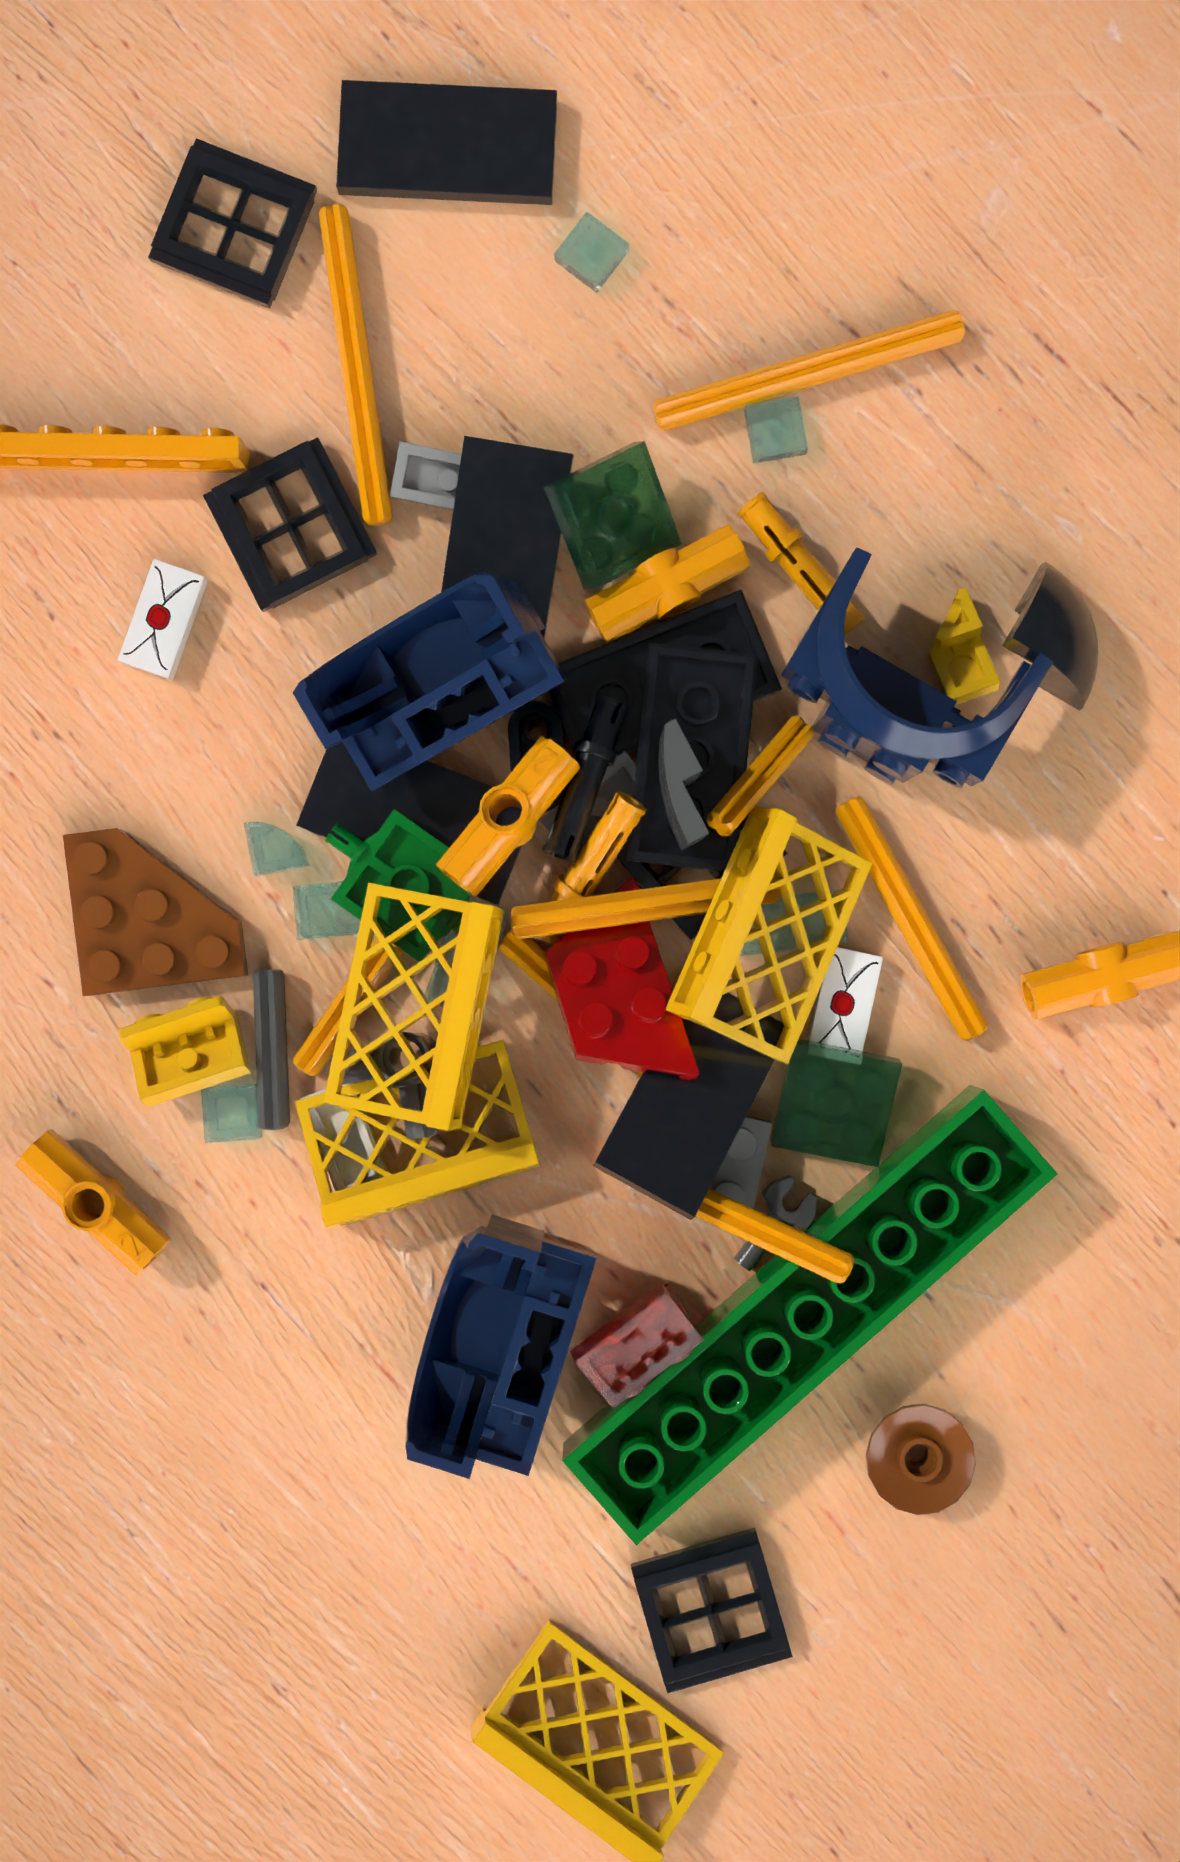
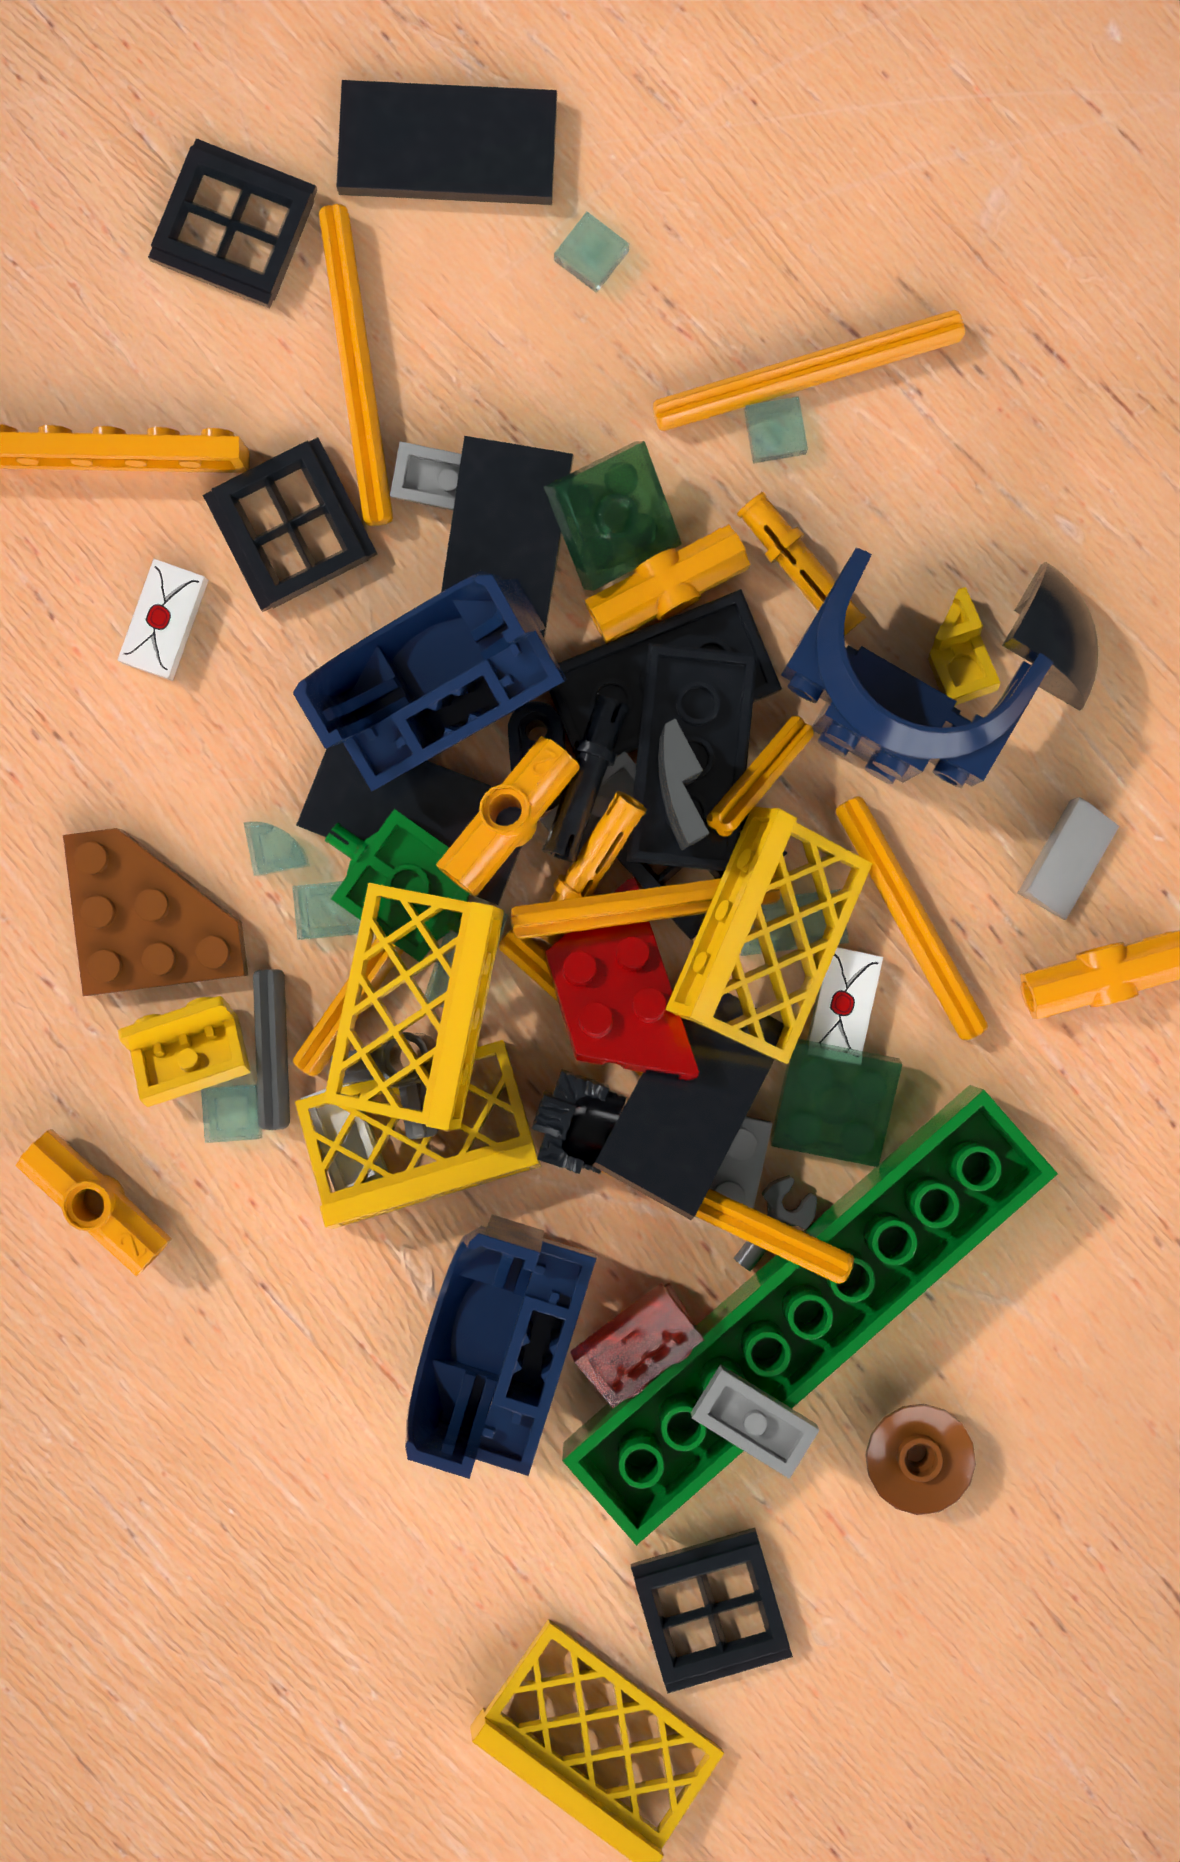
none -> black hair [532,1069,627,1174]
none -> light grey plate [691,1364,819,1479]
none -> light grey slope [1018,797,1119,920]

